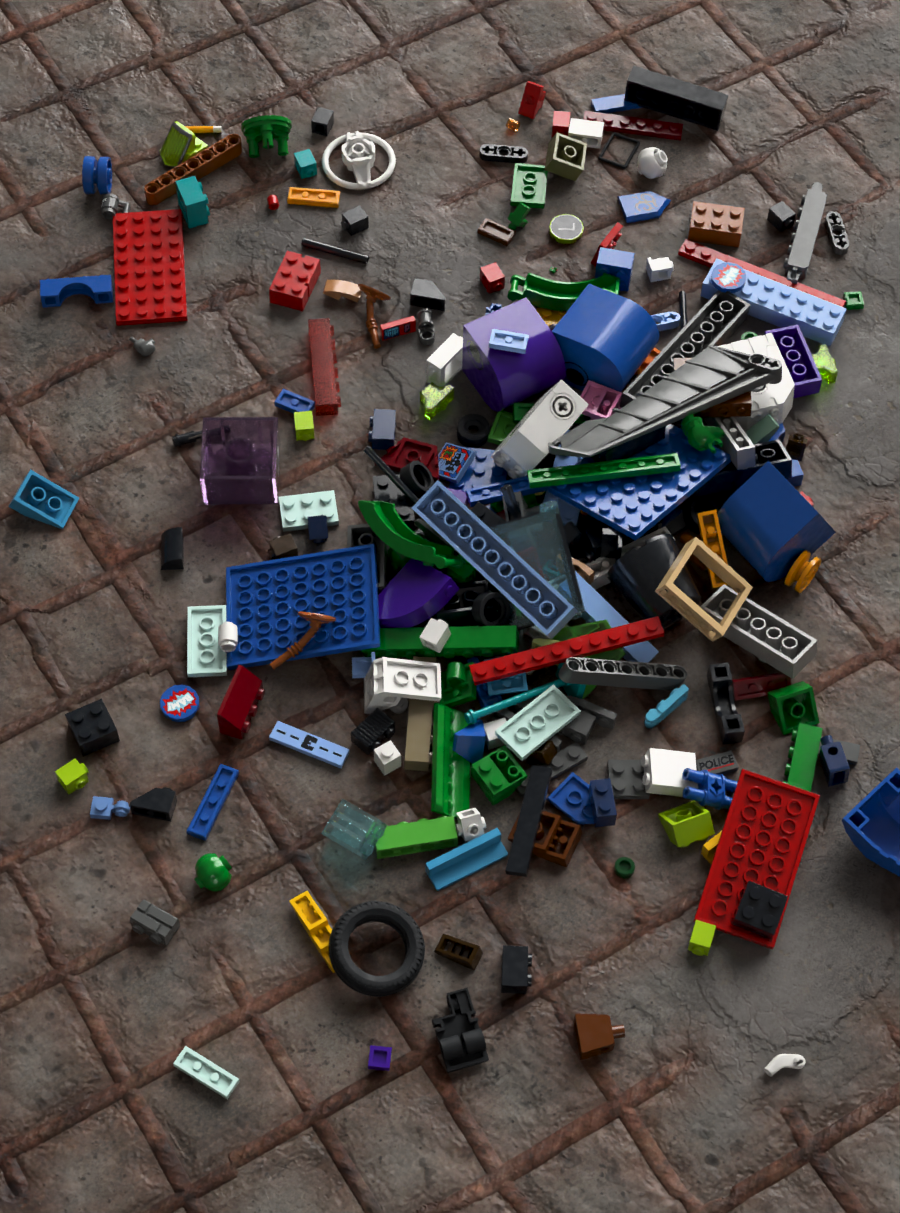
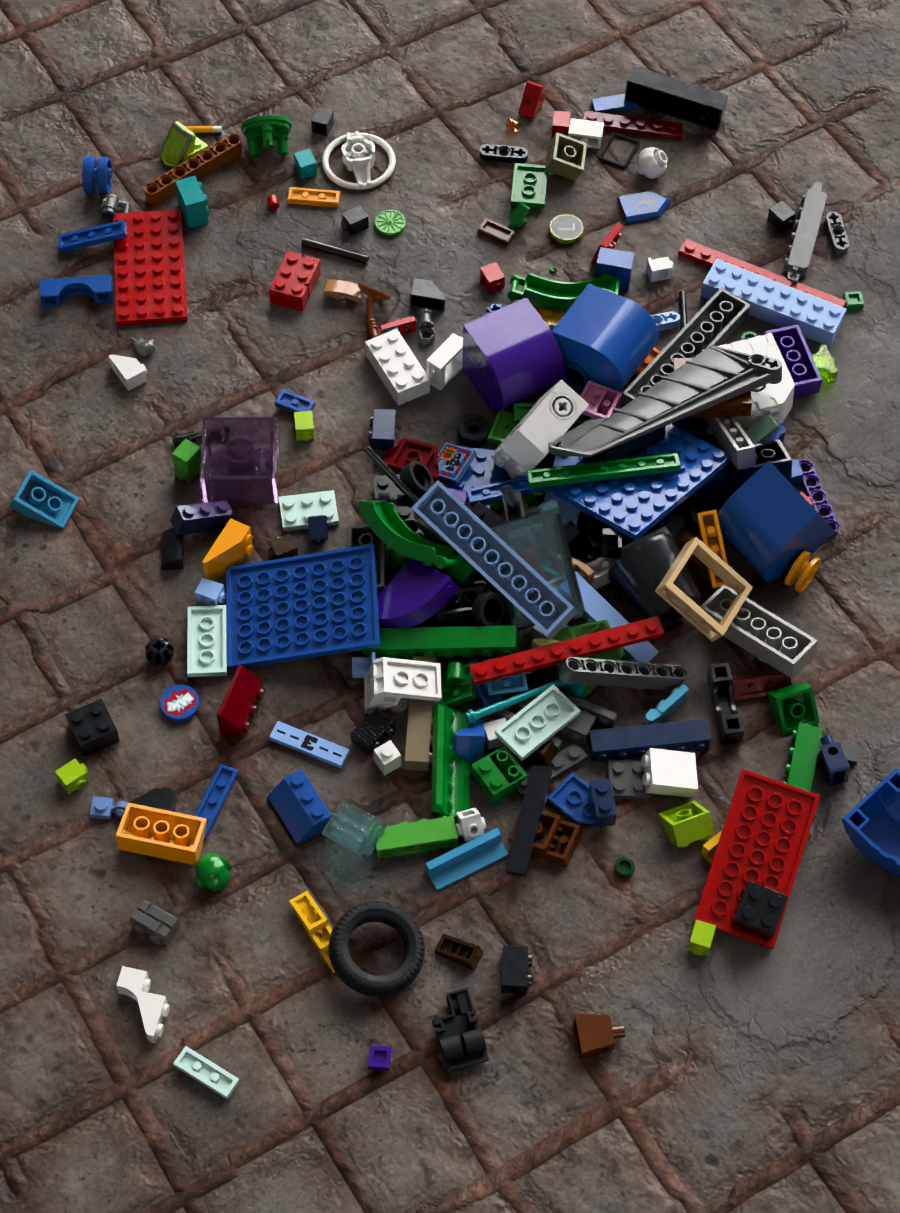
white brick [218,622,238,652] -> none
dark orange dish [270,612,336,670] -> none
clear red brick [308,318,341,416] -> none
white brick [419,618,451,653] -> none
clear neon green brick [420,382,454,420] -> none
light blue plate [489,329,529,354] -> none
green helmet [681,414,725,454] -> none
blue pin [682,768,738,810] -> none
dark orange brick [688,201,745,247] -> none
dark grey tile [696,750,739,774] -> none
tile [711,262,747,293] -> none
white arm [764,1054,806,1077] -> none
dark brown brick [786,433,808,461] -> none
none -> blue plate [58,220,127,252]
none -> white slope [109,354,148,391]
none -> light orange slope [116,803,207,865]
none -> white arch [116,966,170,1044]
none -> black piece [145,637,174,666]
none -> dark blue brick [170,500,234,535]
none -> bright green brick [172,439,202,483]
none -> light blue brick [195,578,226,606]
none -> light orange slope [202,518,254,581]
none -> blue slope [267,769,333,845]
none -> white brick [365,329,430,406]
none -> bright green wheel [375,210,406,236]
none -> dark blue brick [588,718,711,762]
none -> dark purple beam [799,460,839,538]

